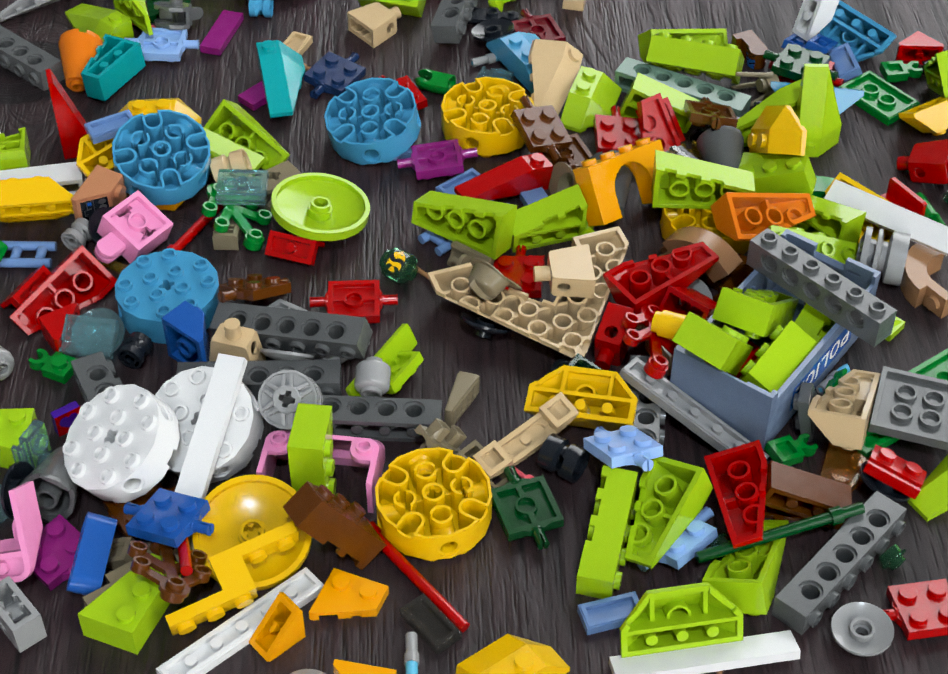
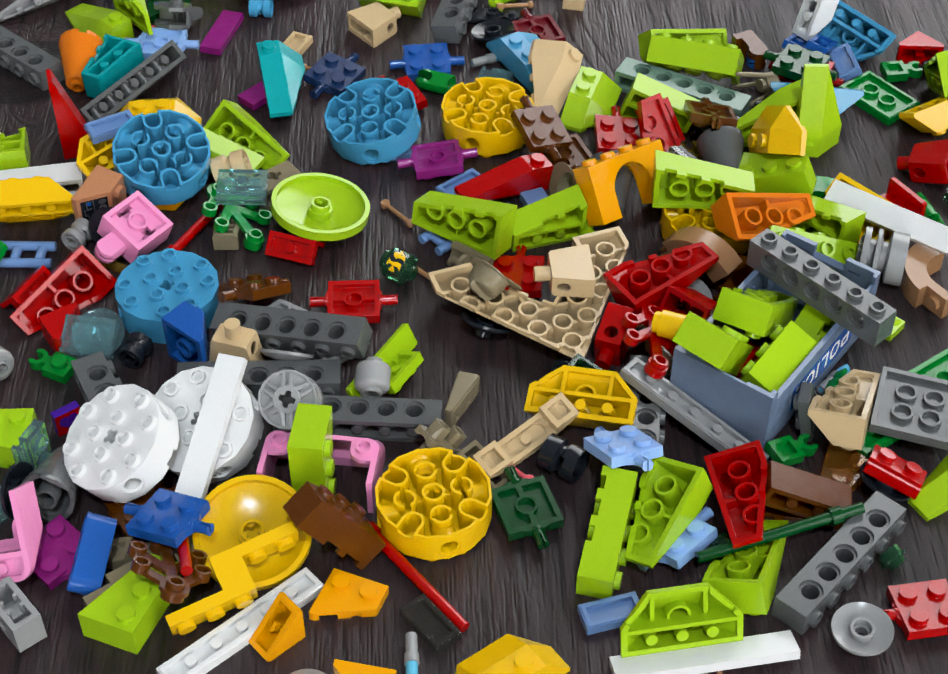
none -> dark grey brick [79,40,186,123]
none -> medium nougat hinge [380,199,415,228]
none -> blue plate [389,42,465,81]
none -> medium nougat hinge [496,1,534,9]

